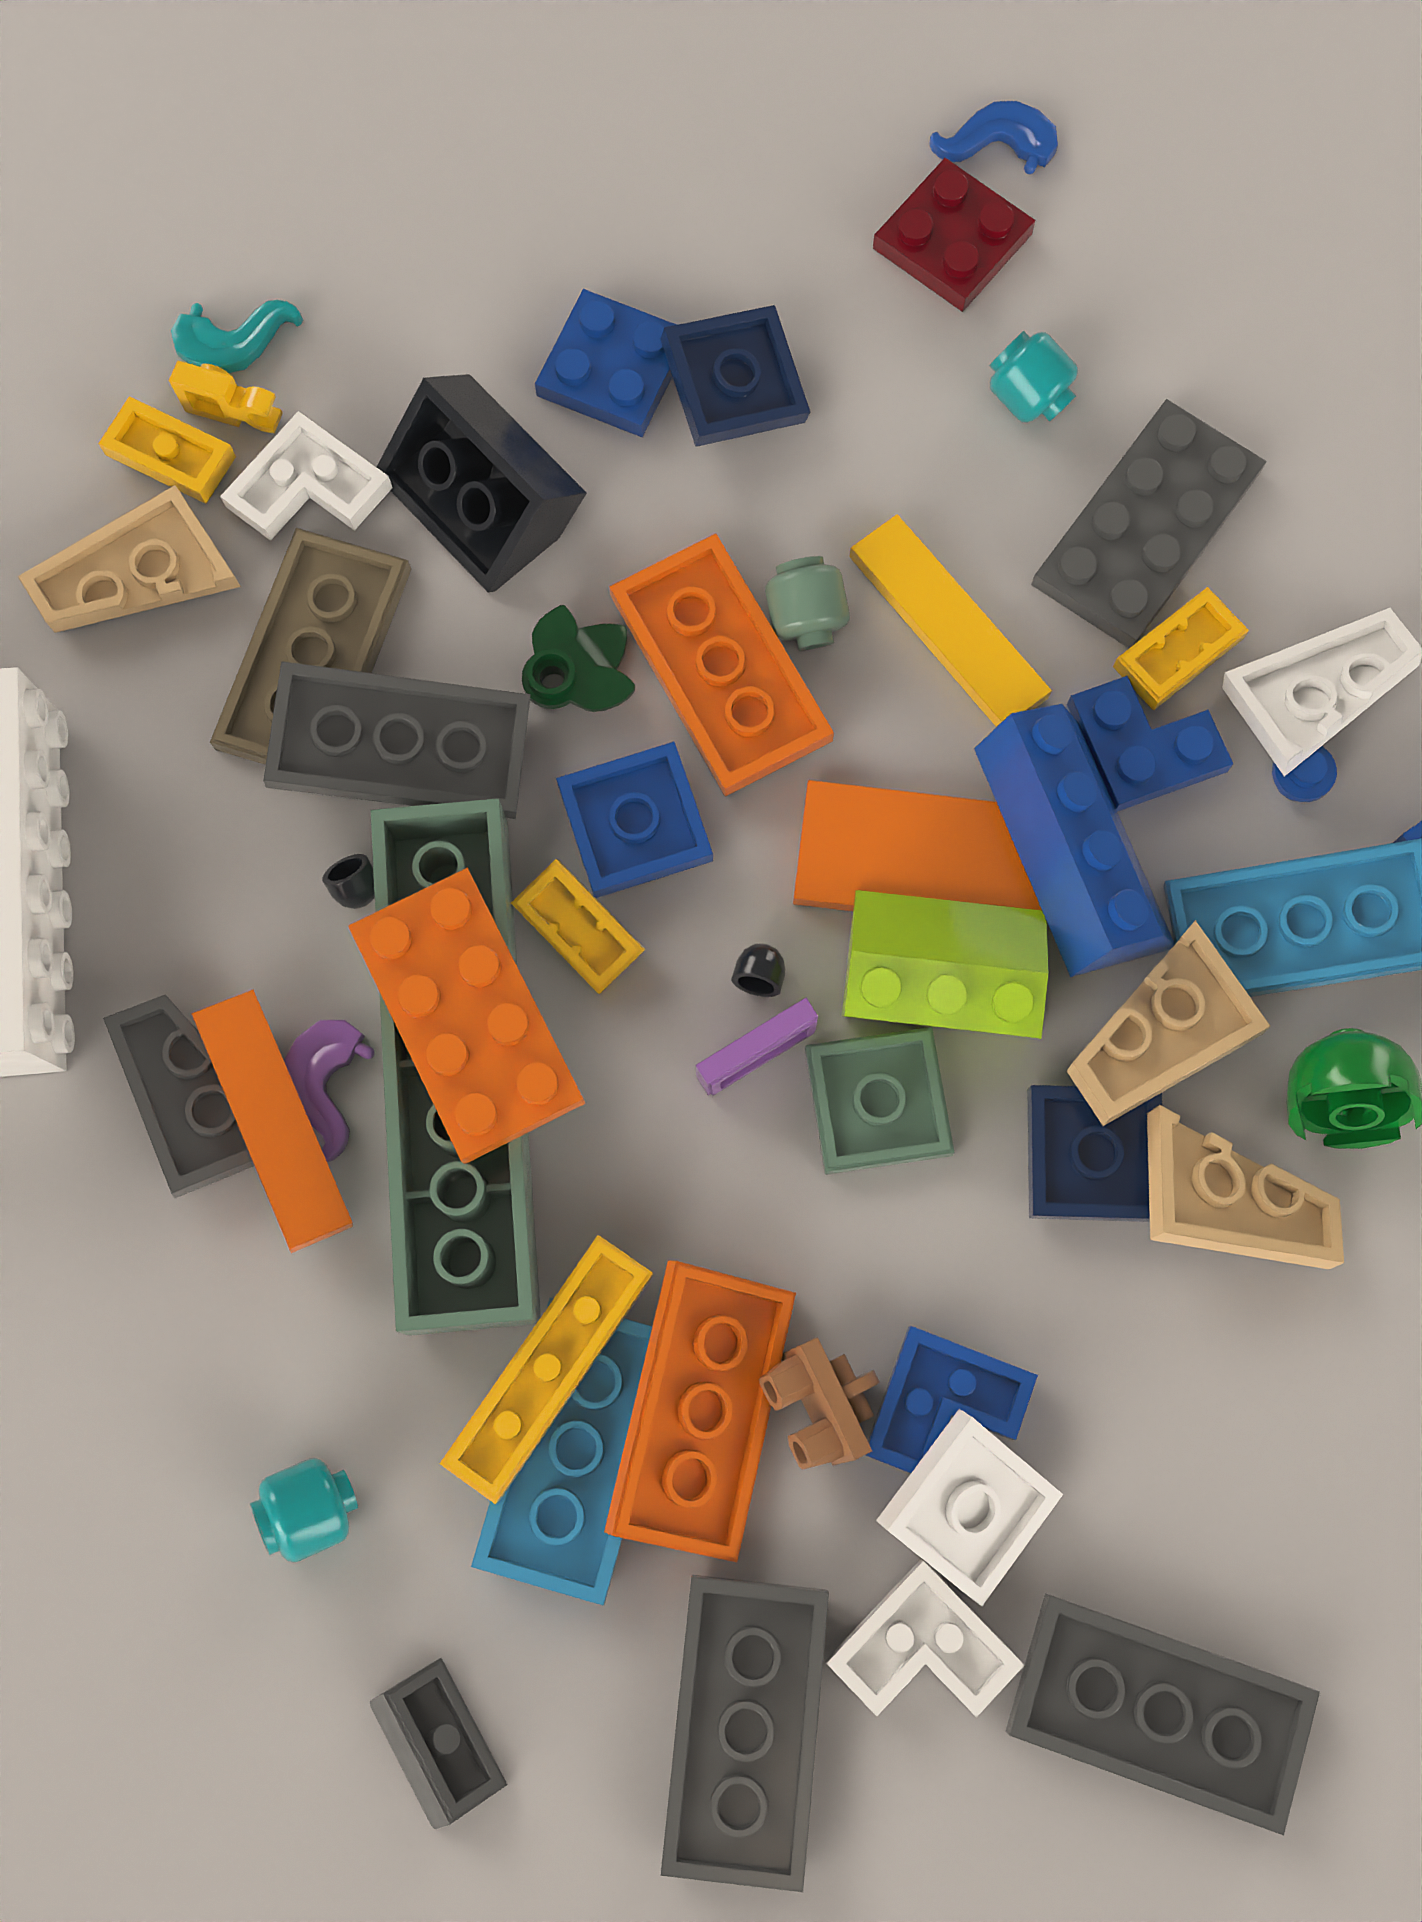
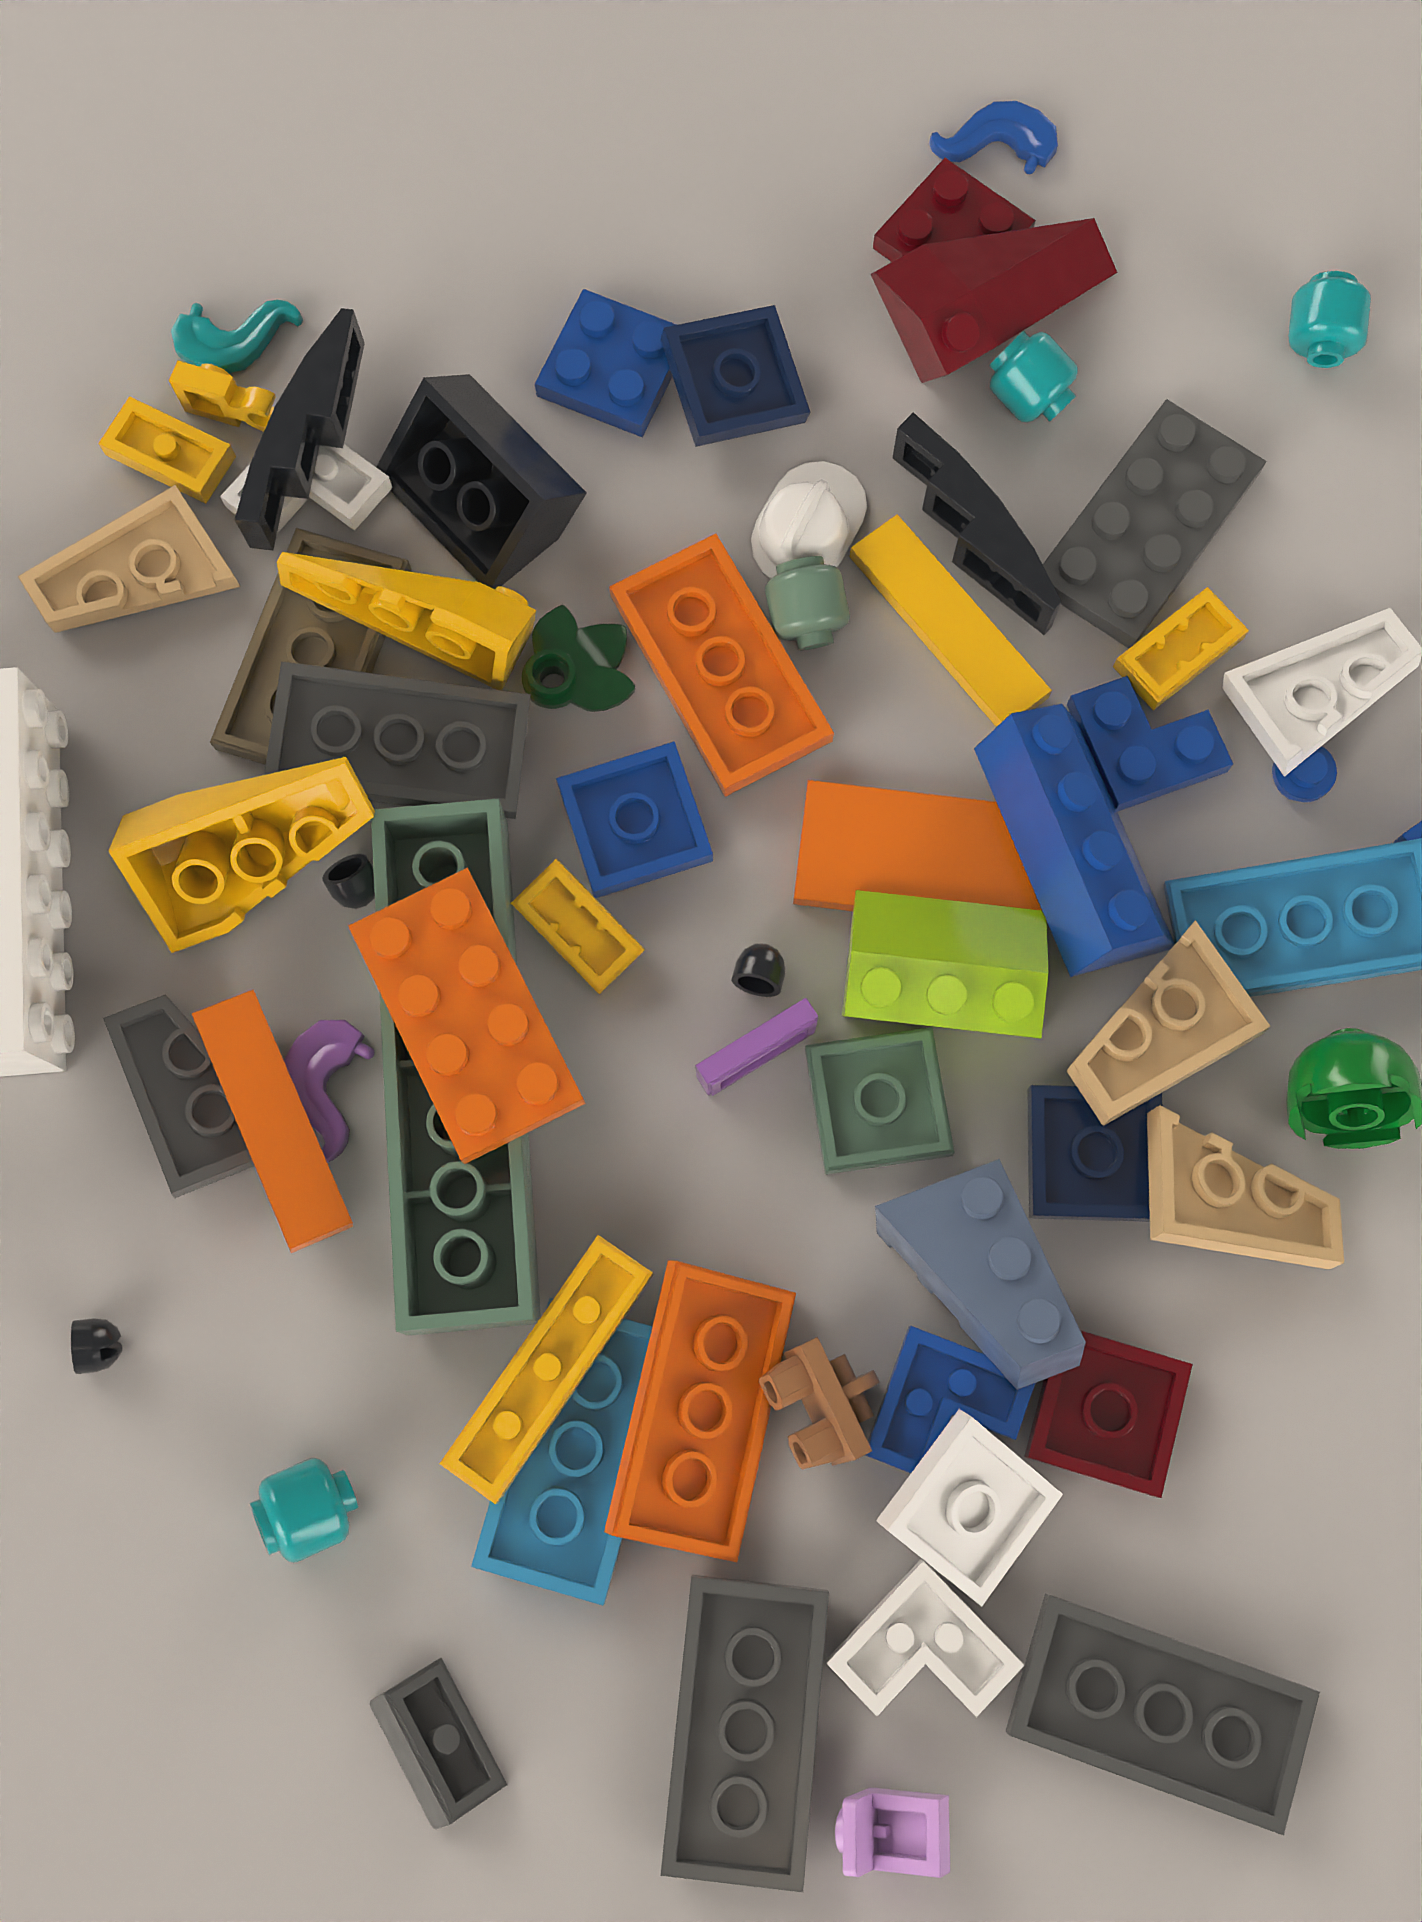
none -> black hinge [71,1318,123,1374]
none -> yellow wedge [108,757,375,953]
none -> black slope [234,308,365,551]
none -> yellow wedge [276,552,536,690]
none -> white piece [751,461,867,579]
none -> lavender bracket [835,1788,950,1878]
none -> dark red wedge [870,218,1118,383]
none -> sand blue wedge [875,1159,1086,1390]
none -> black slope [892,412,1062,635]
none -> dark red plate [1024,1330,1193,1498]
none -> teal head [1288,271,1371,368]

